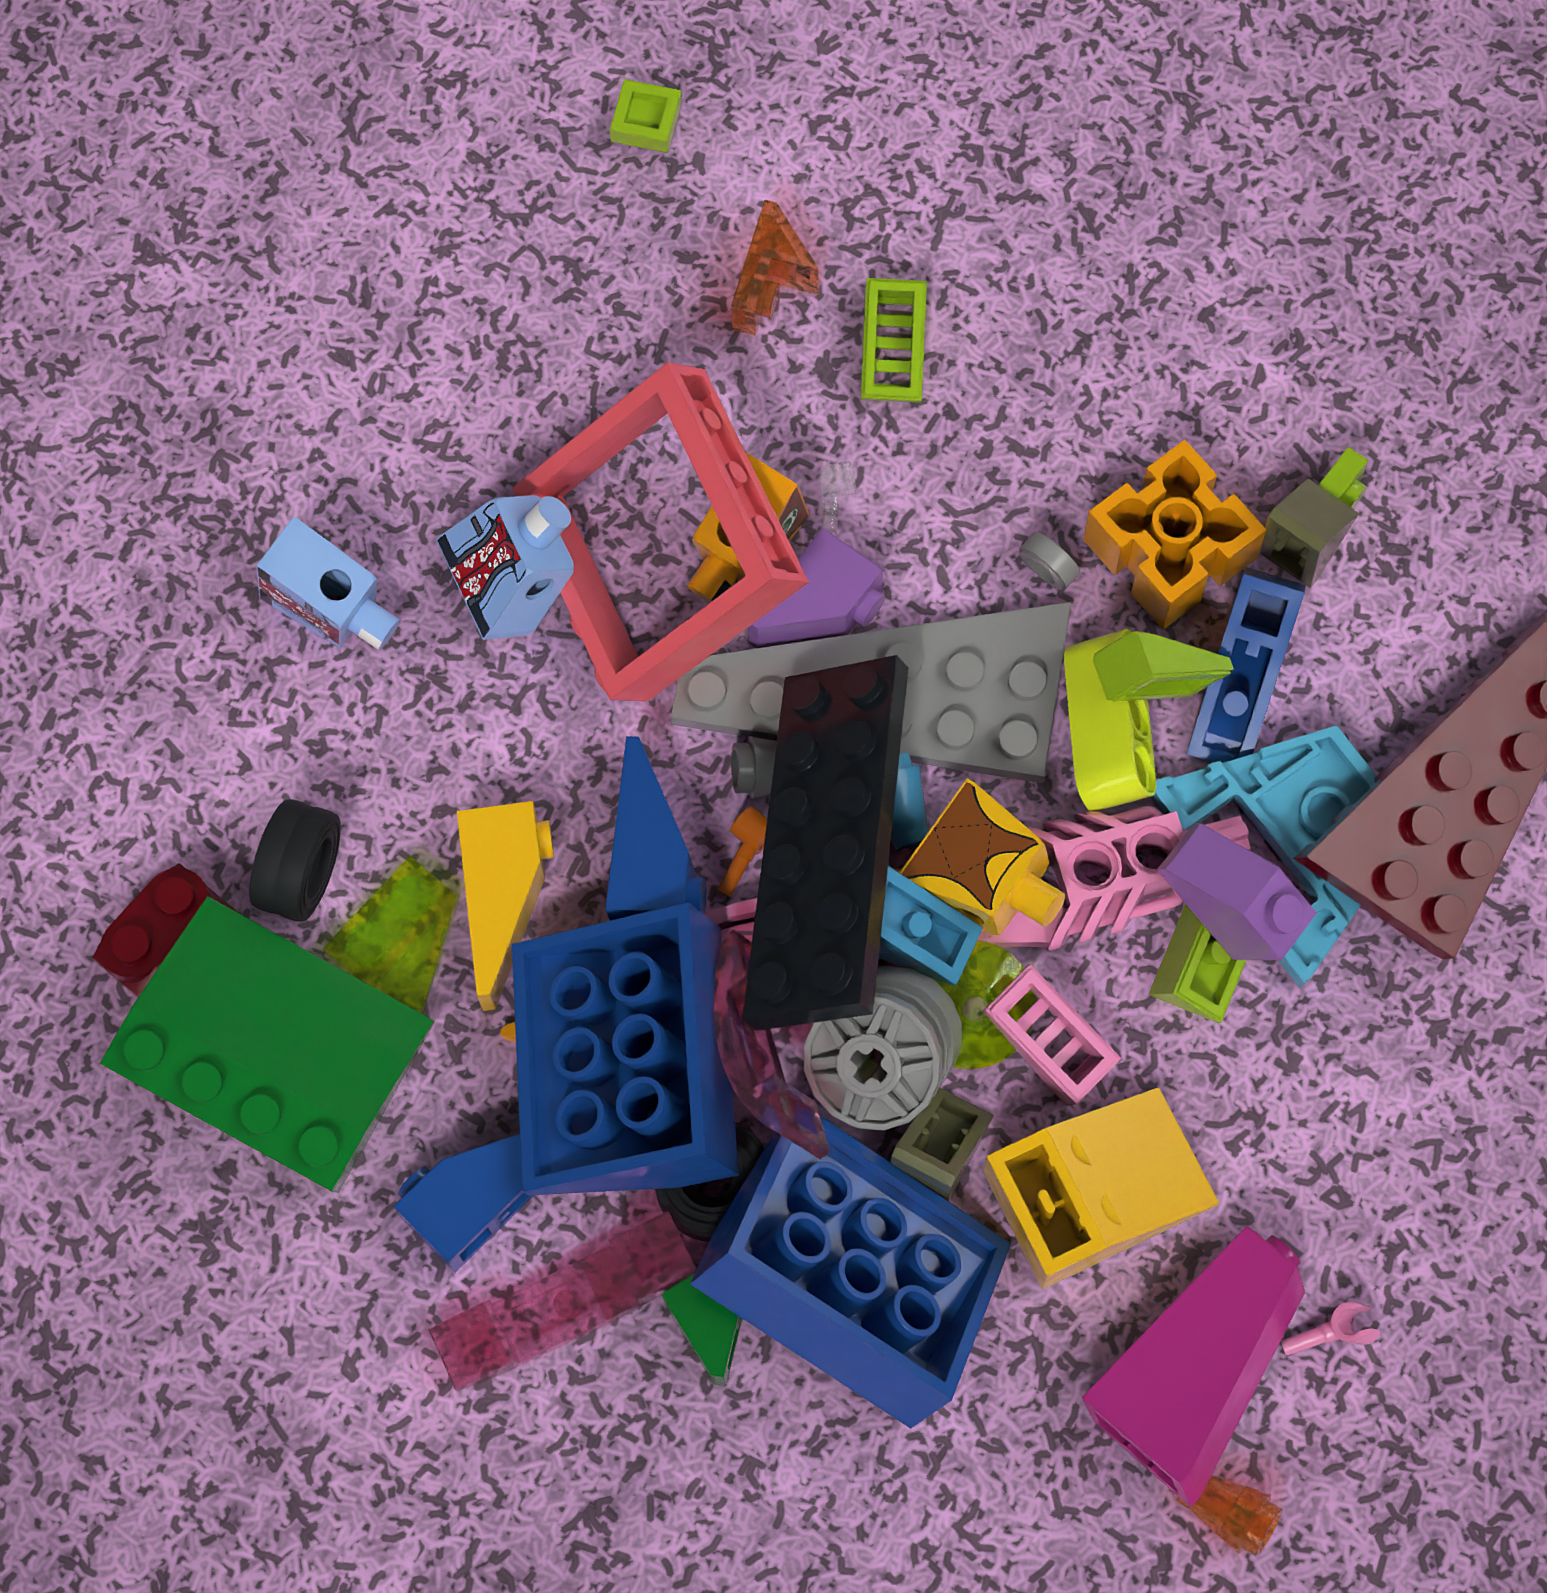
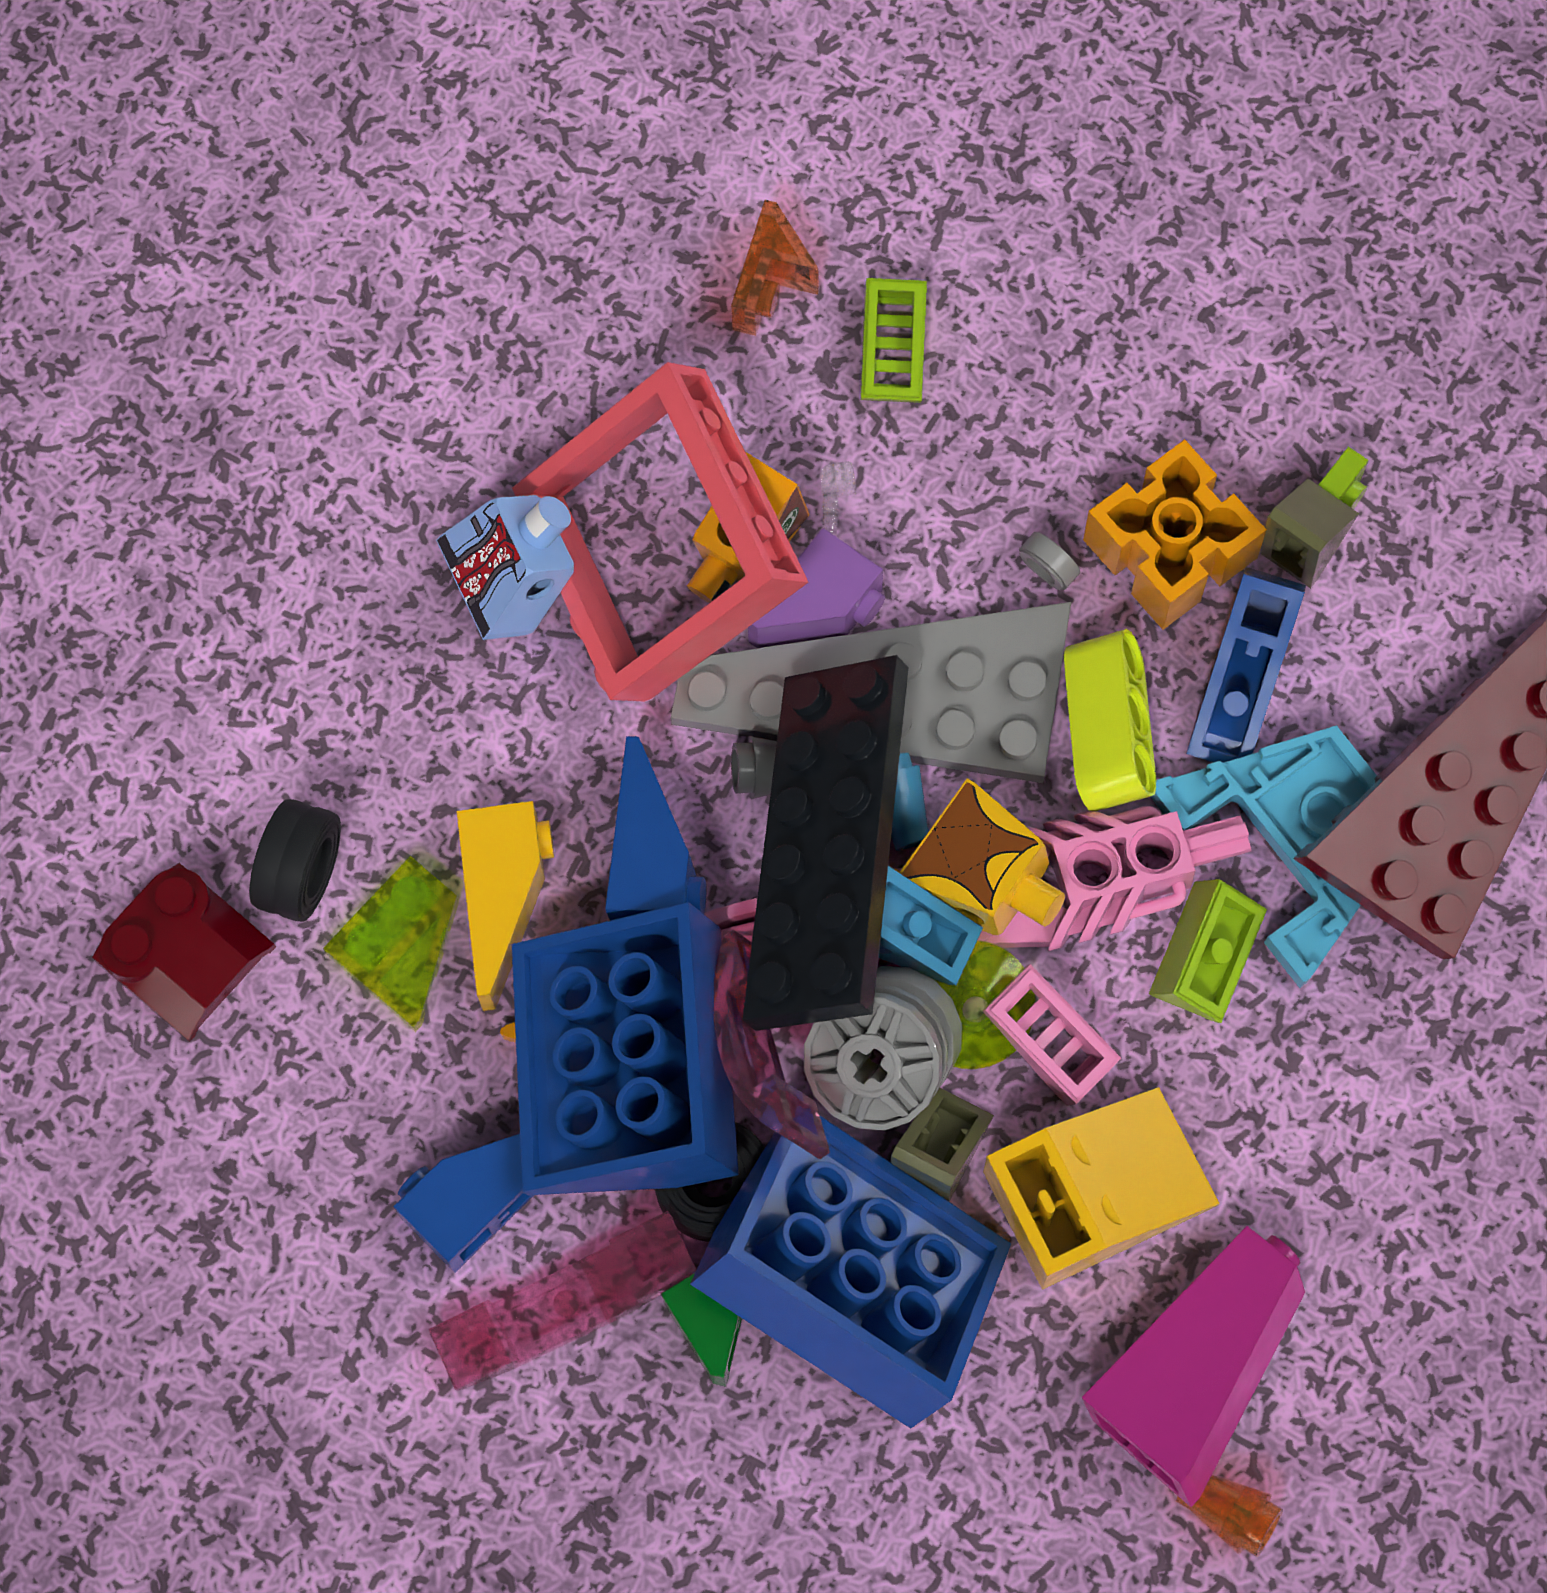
green slope [99,896,435,1193] -> none
light blue torso [257,516,400,651] -> none
lime plate [610,79,682,153] -> none
orange hand [717,806,767,898] -> none
lime slope [1093,631,1234,702] -> none
medium lavender slope [1157,823,1317,960] -> none
bright pink hand [1281,1302,1380,1356] -> none

